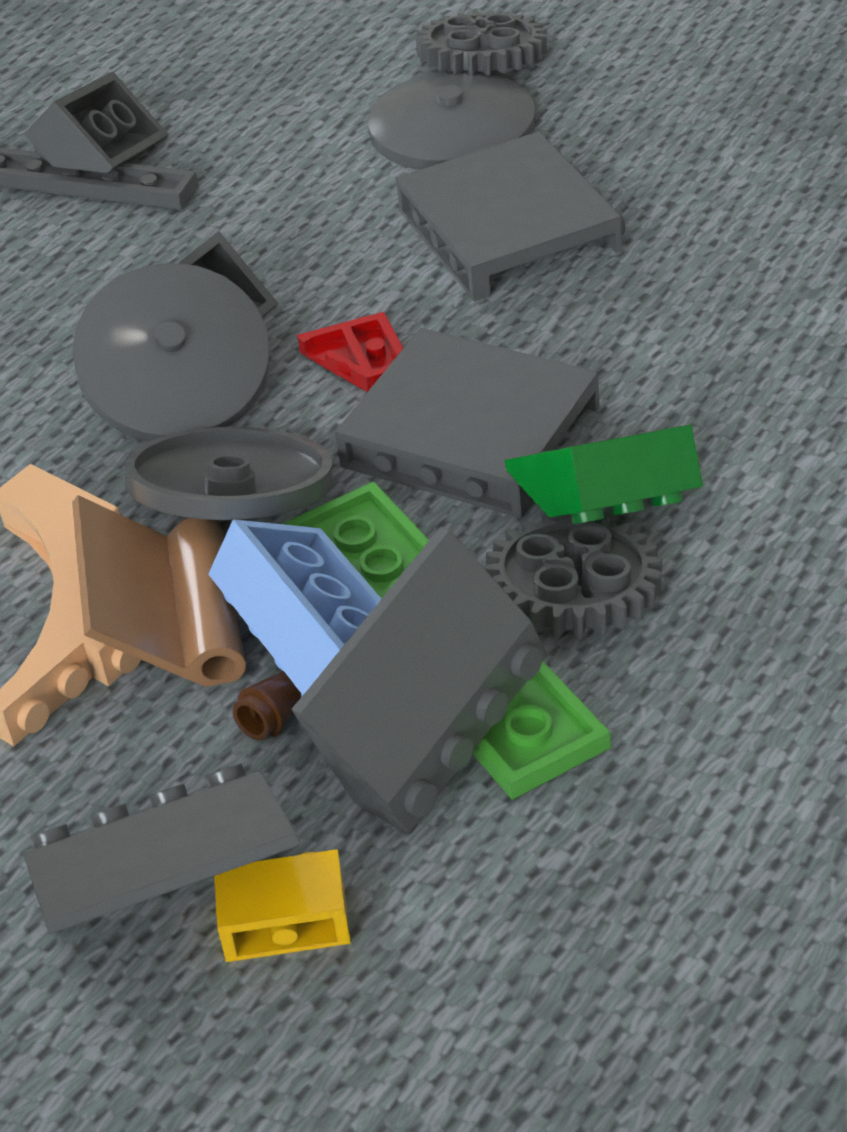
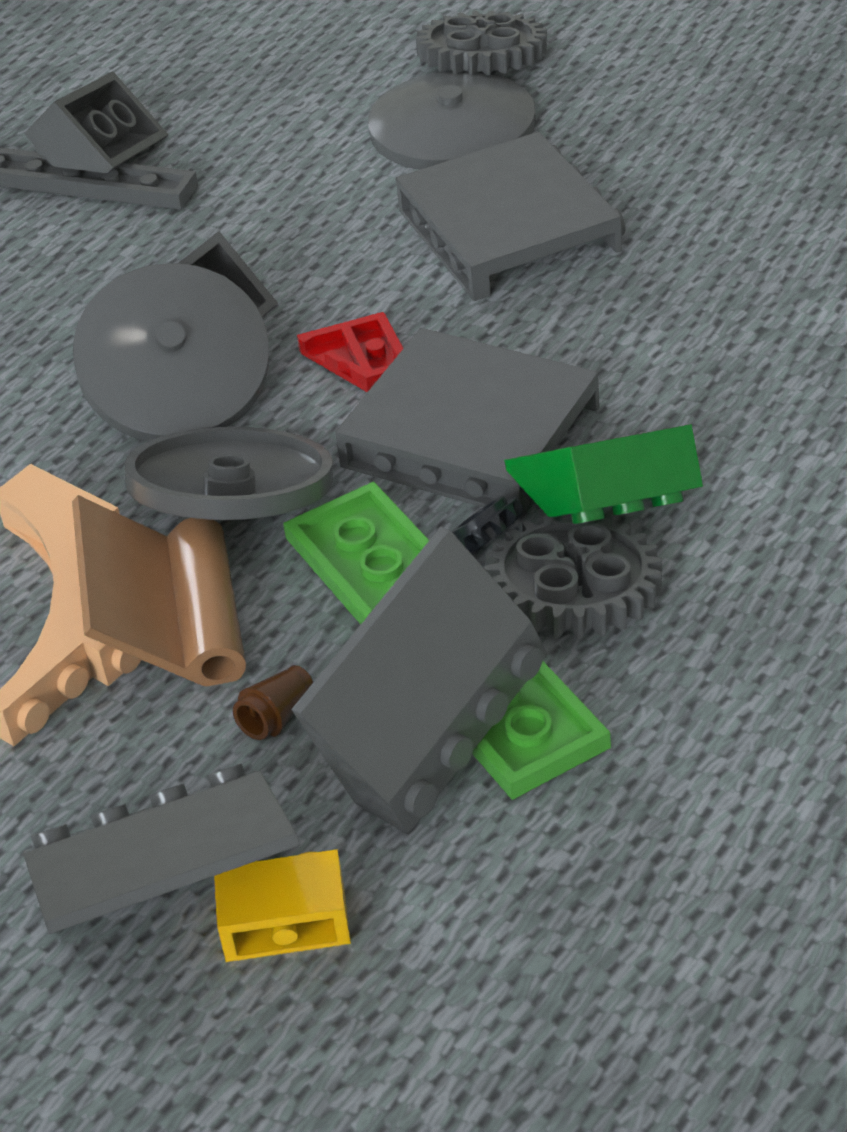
light blue brick [208,519,381,696] -> none
none -> black gear [452,496,524,553]

